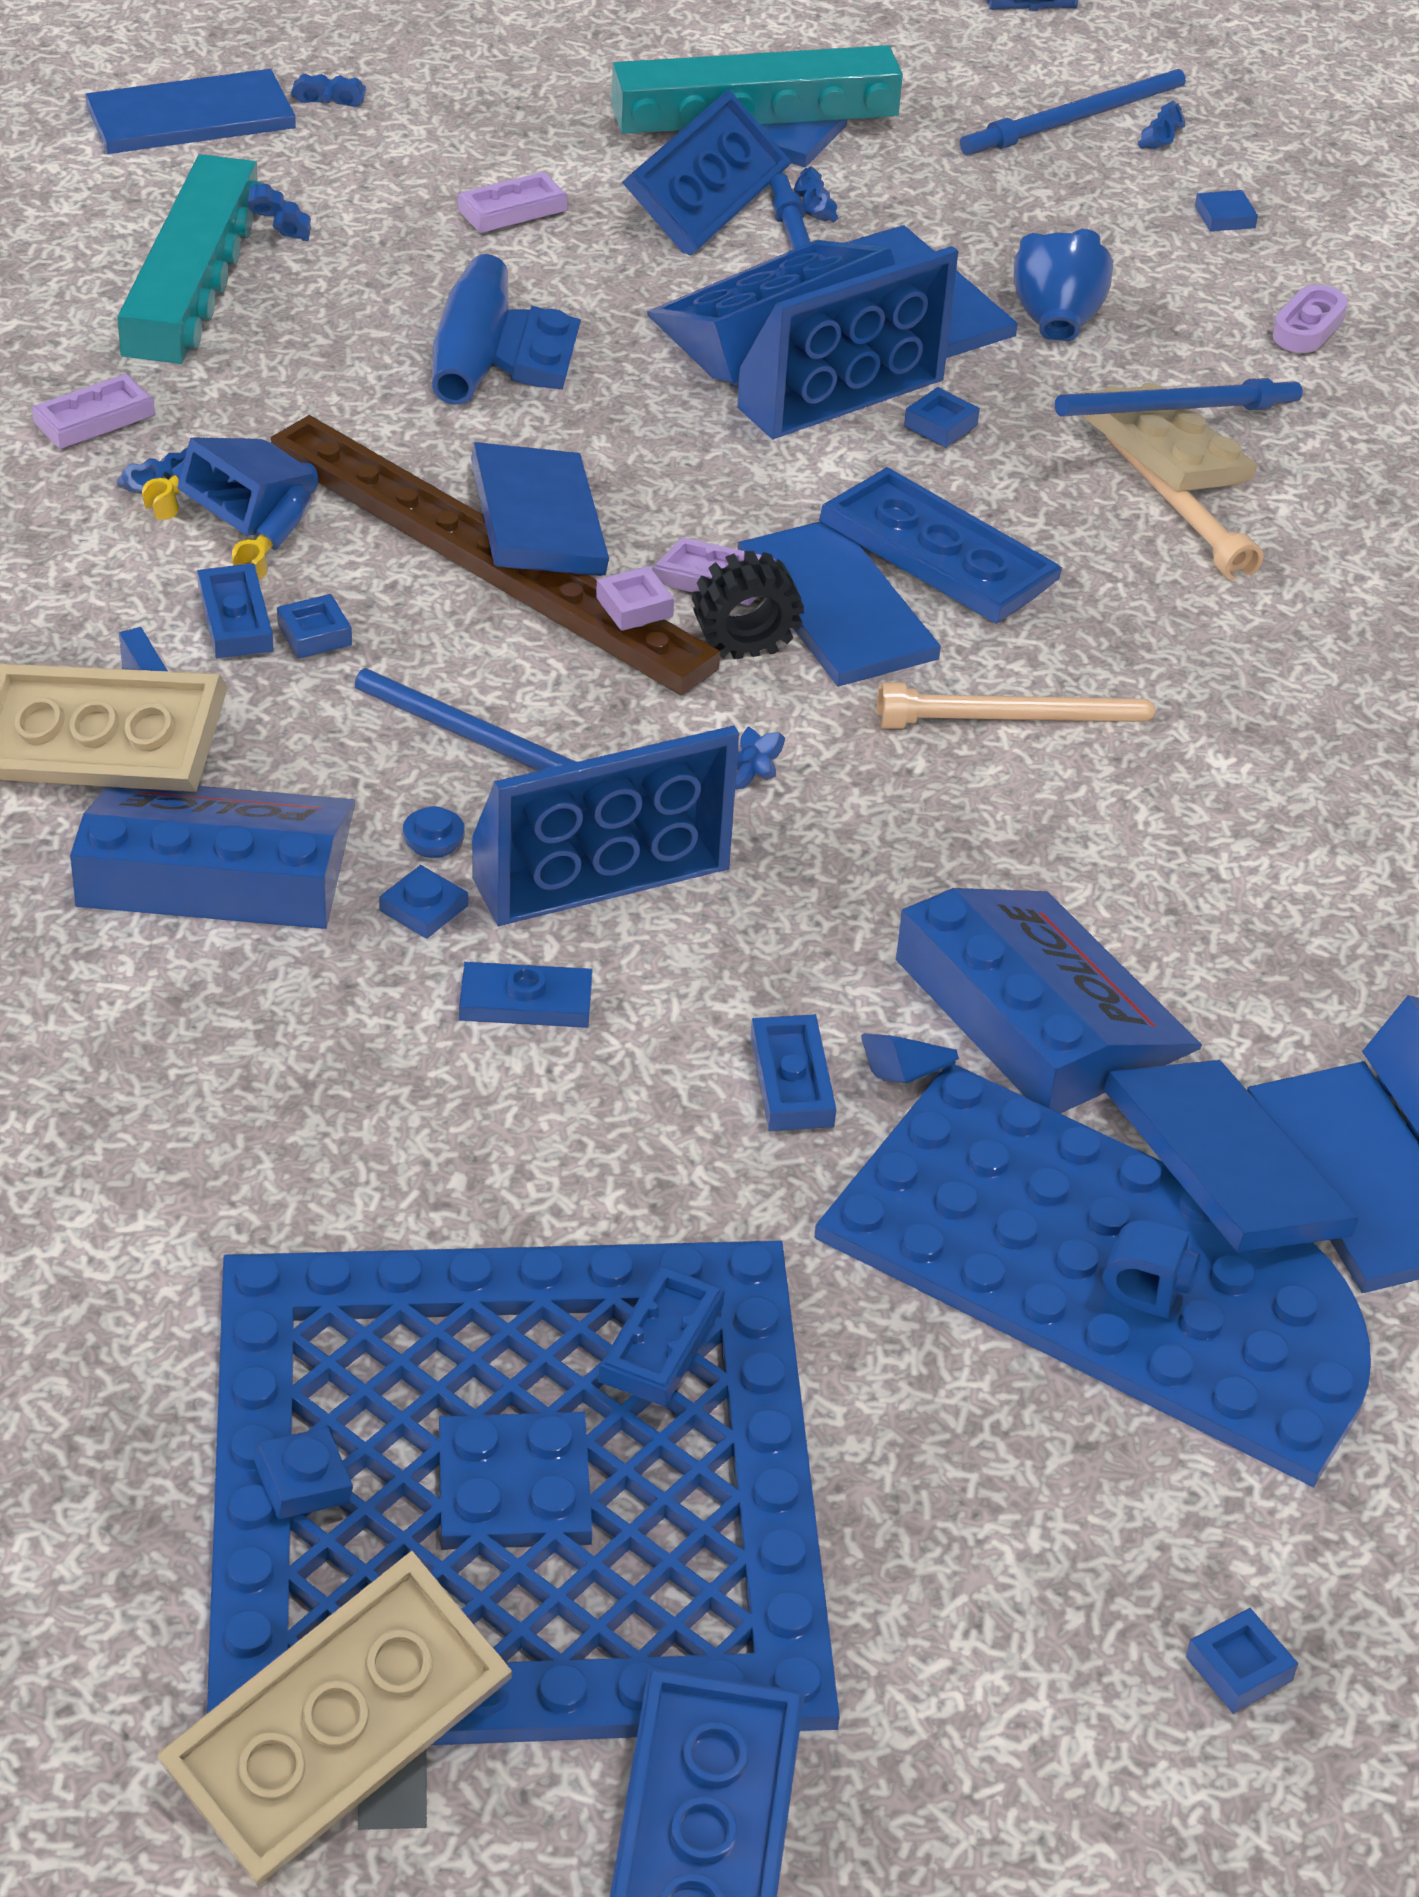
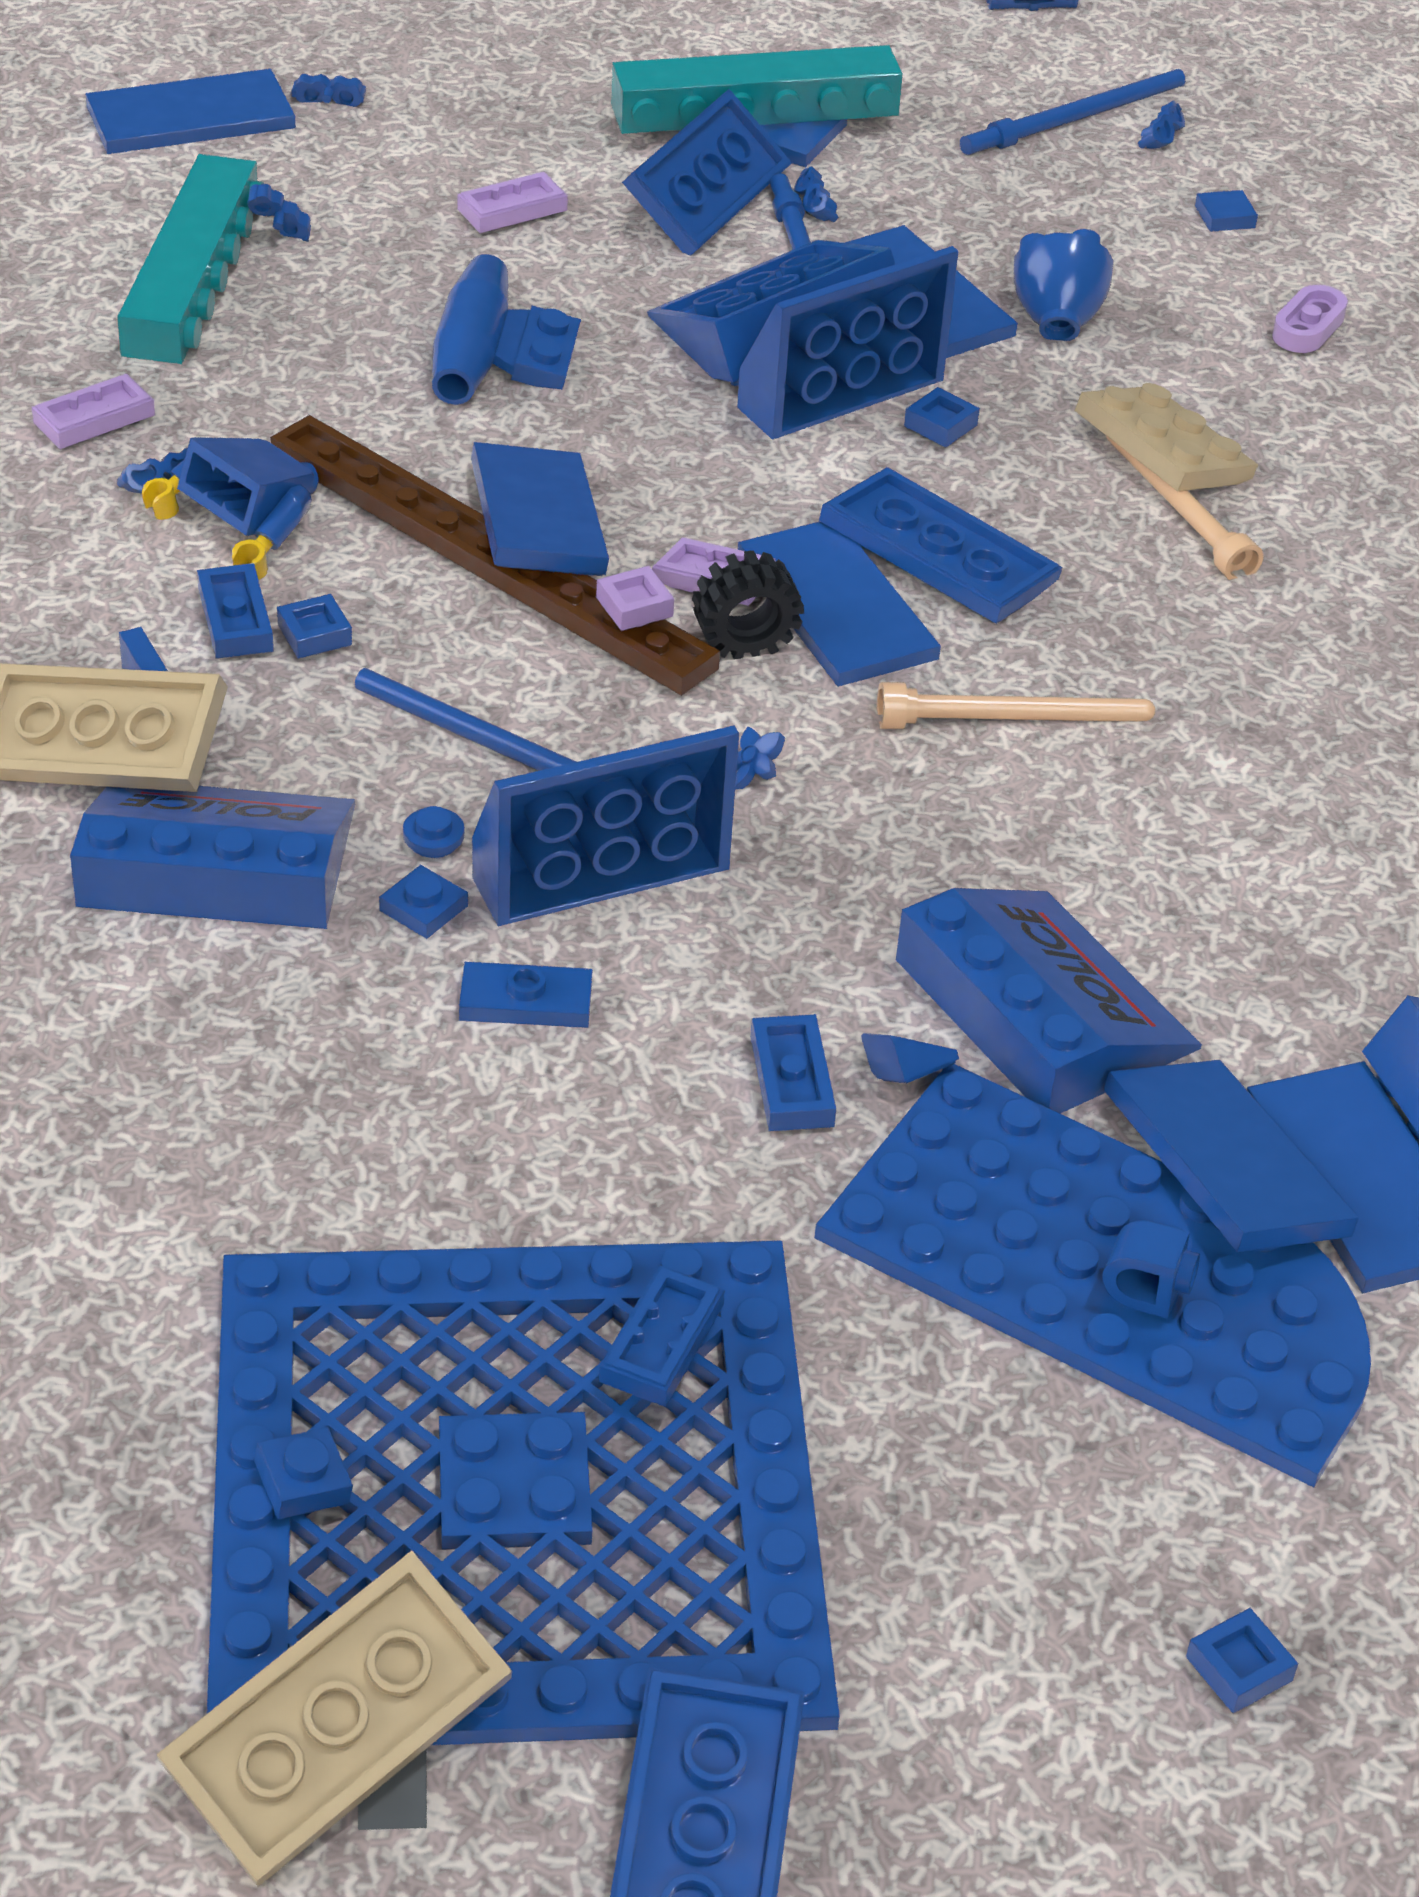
blue bar [1054,378,1303,417] -> none

